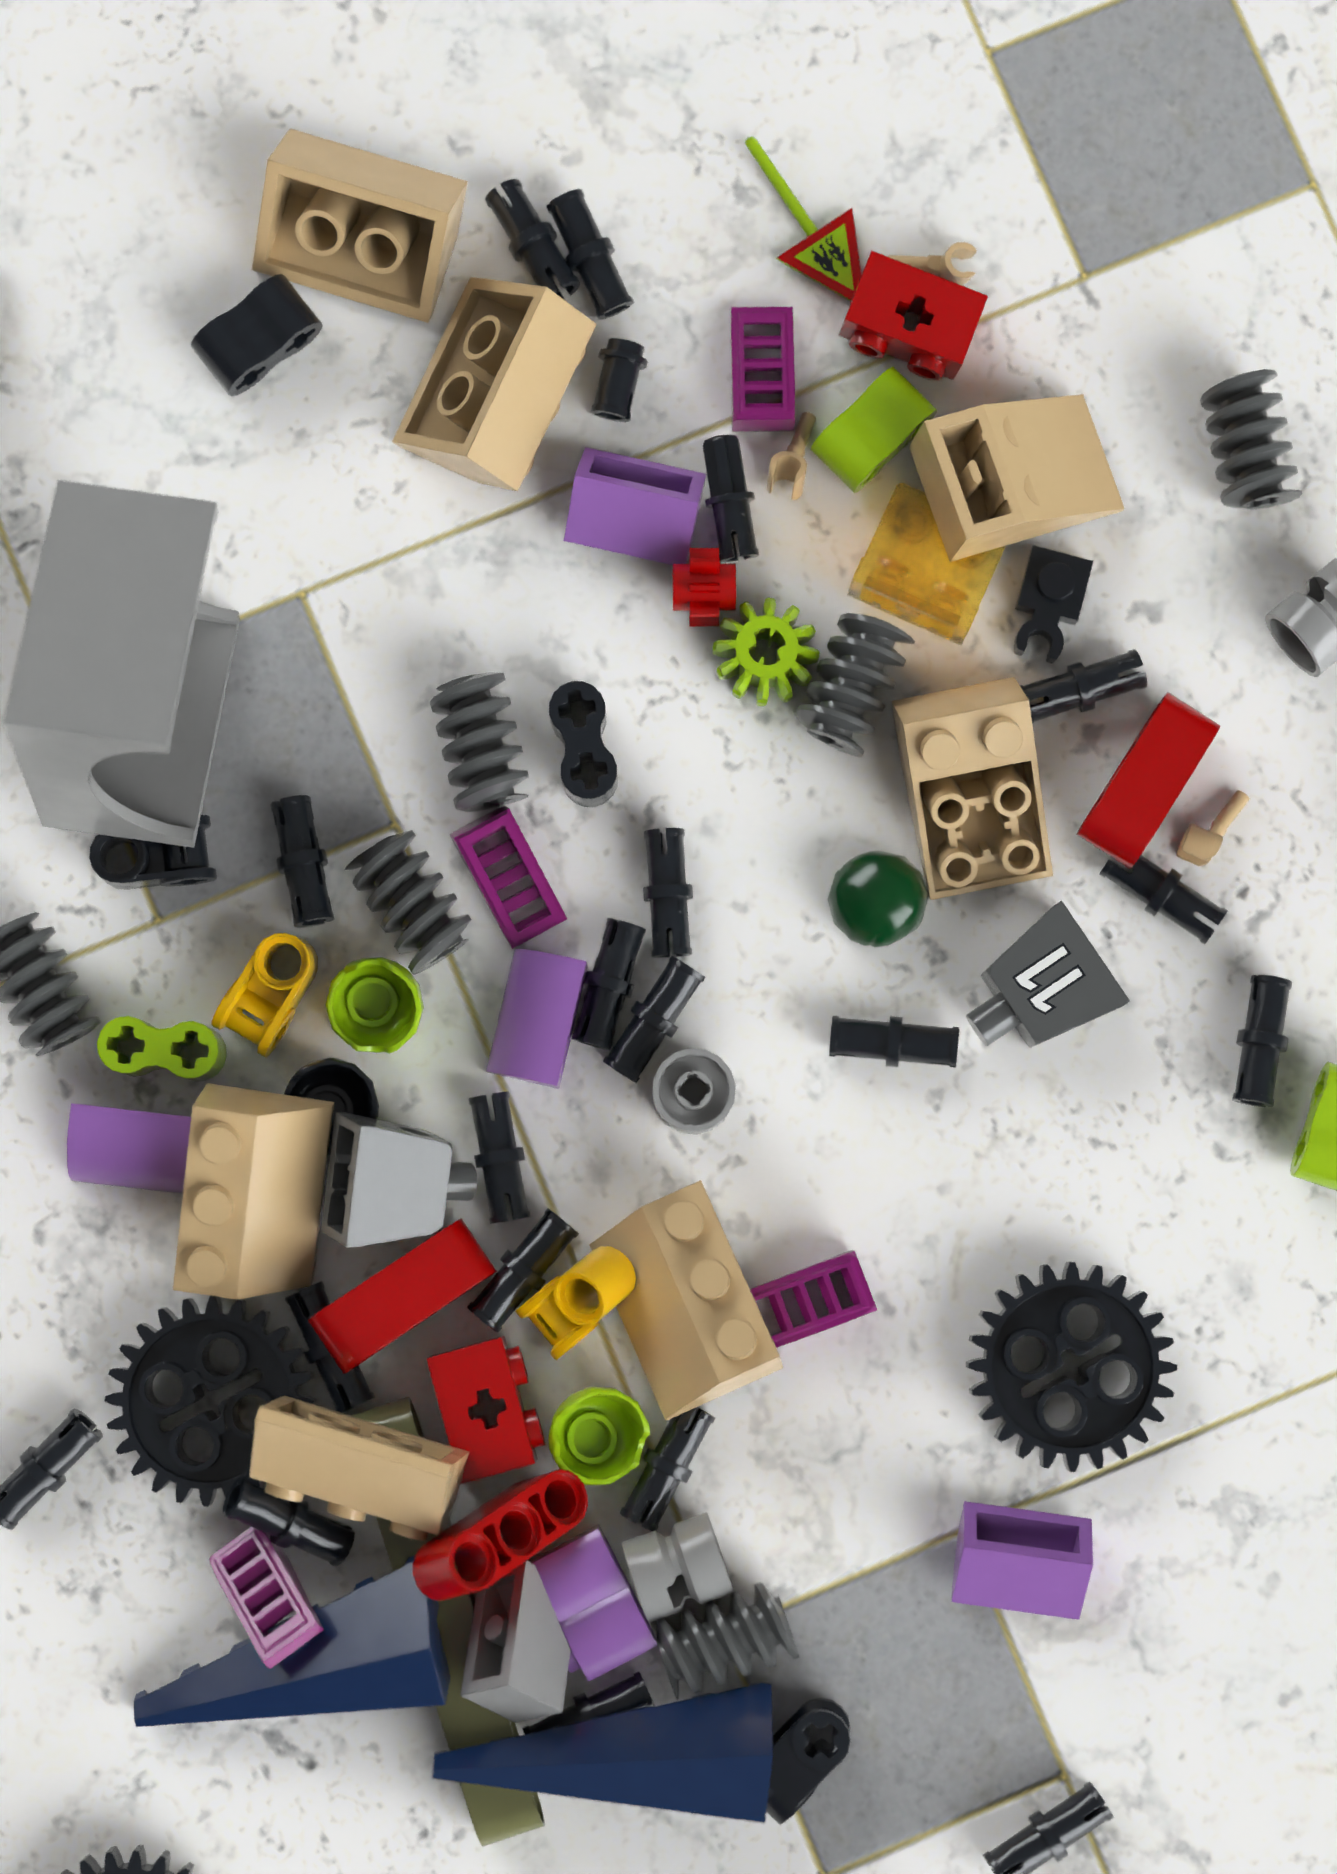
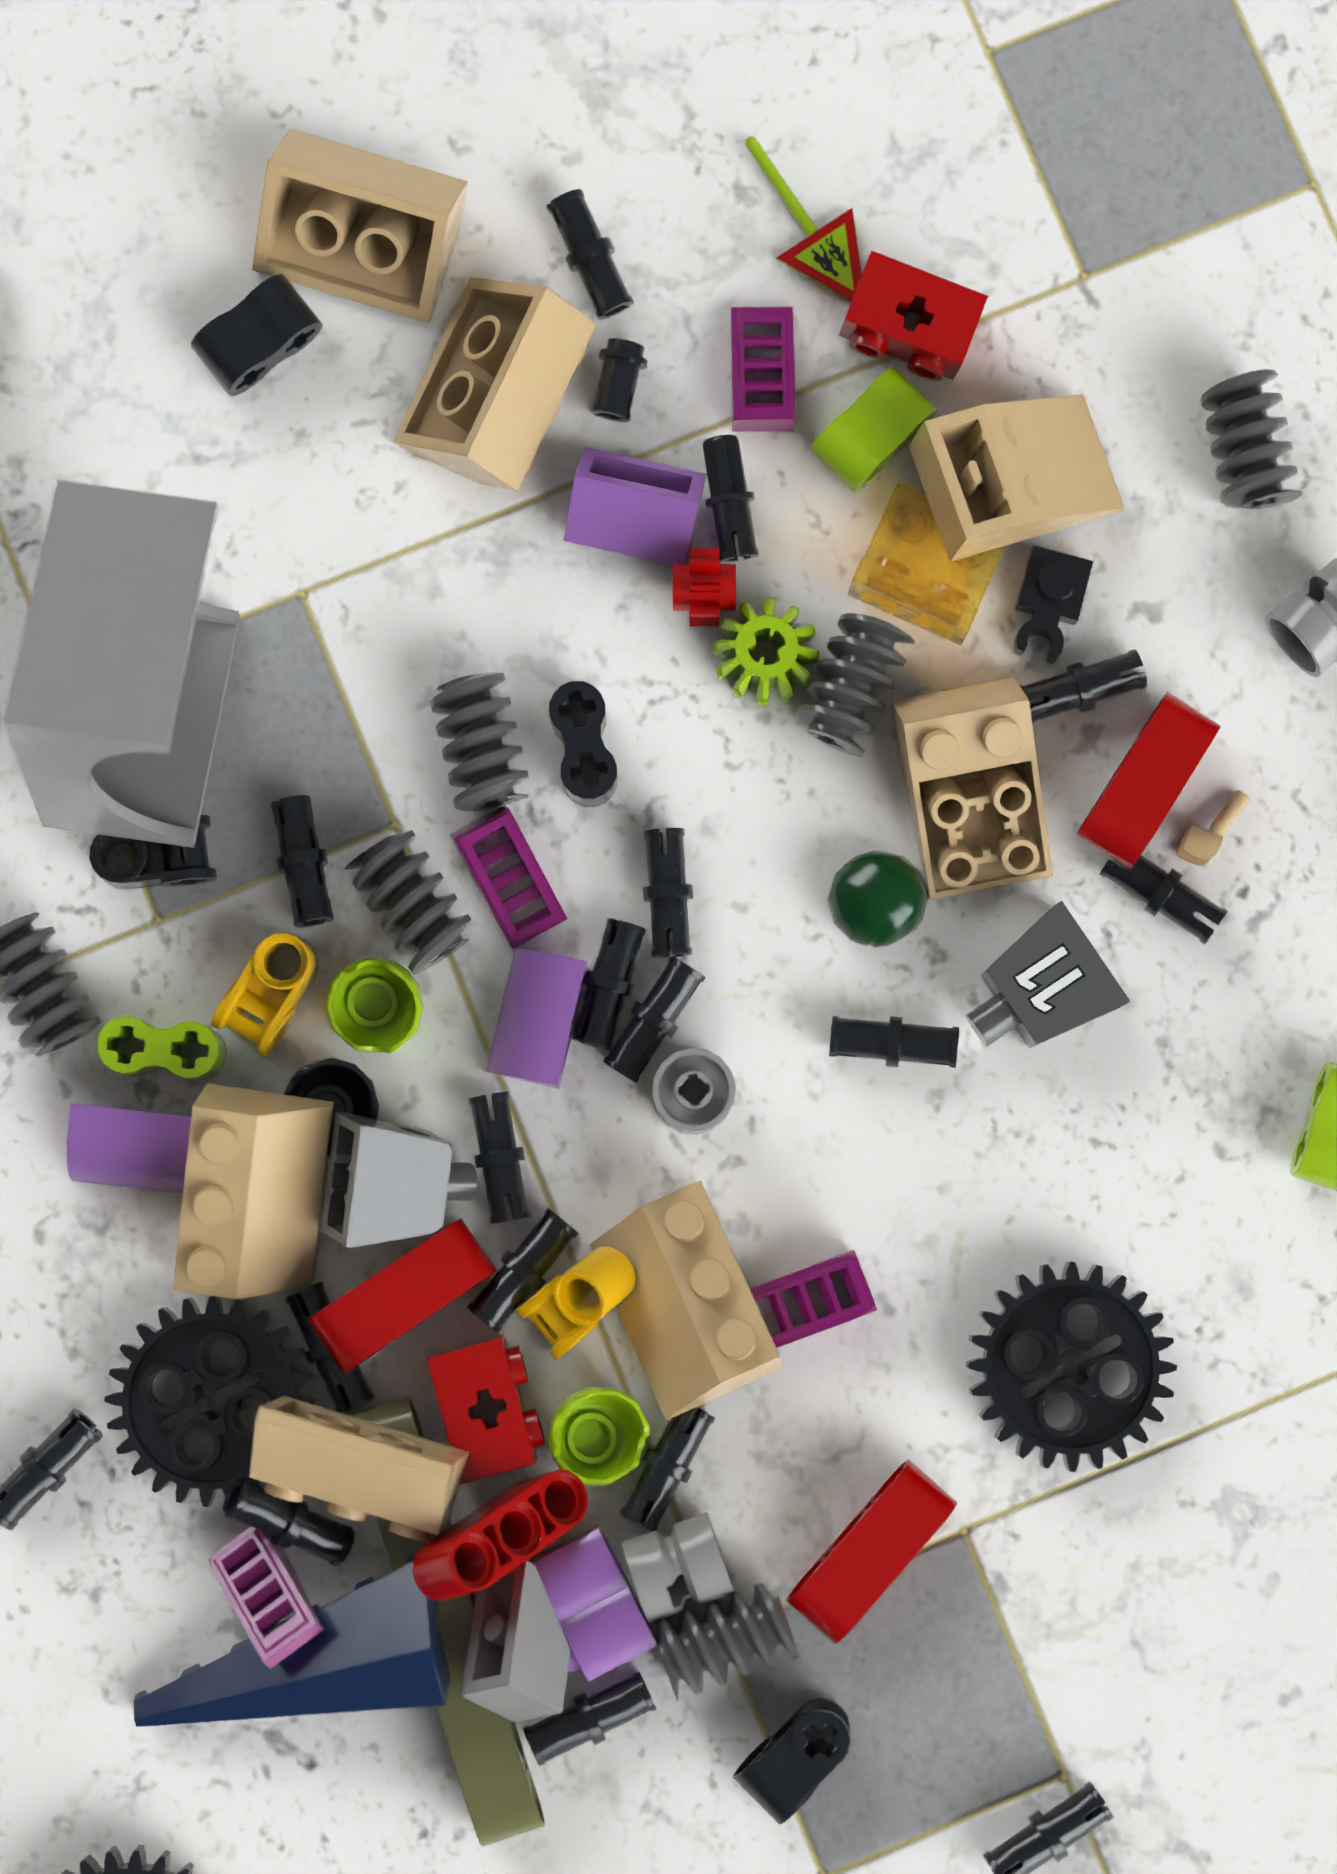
dark blue wedge [431,1682,773,1823] -> none
black pin [485,179,581,300] -> none
tan hand [766,412,816,500] -> none
tan hand [888,242,977,285] -> none
medium lavender brick [952,1501,1093,1620] -> none
black pin [1232,975,1292,1107] -> none
none -> red beam [786,1459,957,1644]

